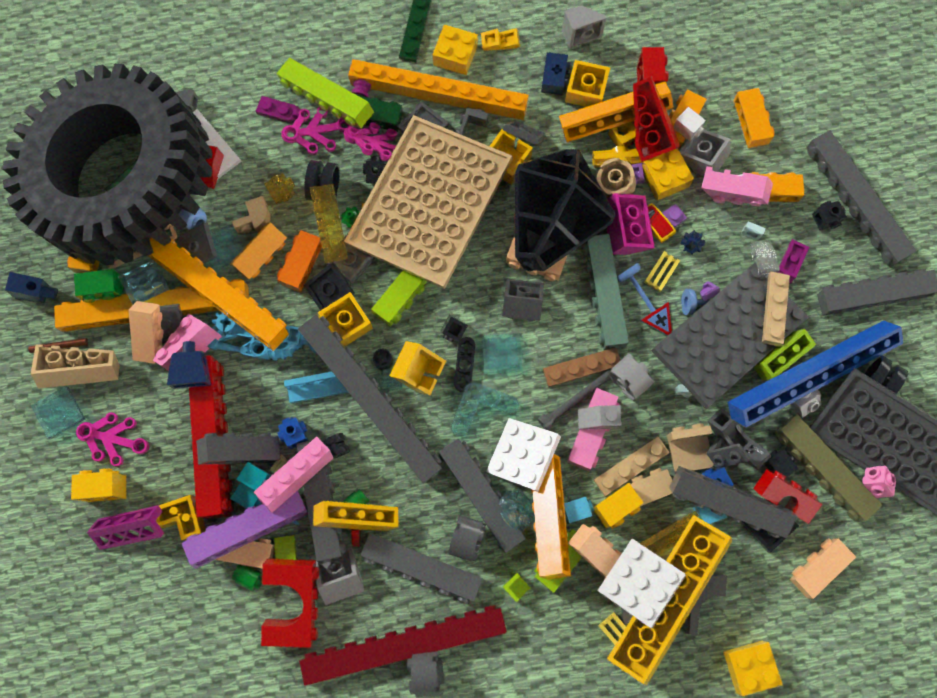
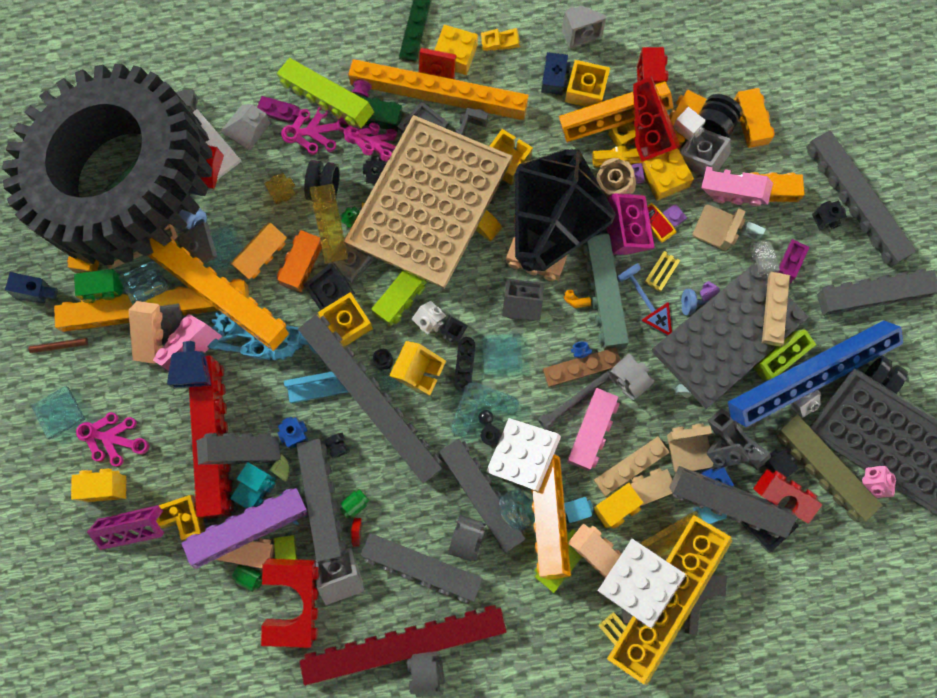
tan wedge [31,344,120,389] -> none
tan brick [232,196,271,234] -> none
bright pink brick [254,437,333,513] -> none
yellow brick [313,501,398,531] -> none
lime panel [502,573,531,602] -> none
dark grey plate [503,120,546,145] -> none
light grey slope [578,406,621,429] -> none
dark blue gear [680,230,706,255] -> none
yellow brick [723,641,783,696] -> none
light nougat brick [789,538,856,599] -> none
none -> light grey slope [221,104,271,151]
none -> white brick [412,301,447,335]
none -> red plate [419,48,457,80]
none -> yellow brick [476,210,502,242]
none -> black plate [478,410,501,445]
none -> light orange arm [564,290,591,308]
none -> blue plate [571,342,592,358]
none -> tan bracket [692,205,746,251]
none -> black wheel [698,94,743,138]

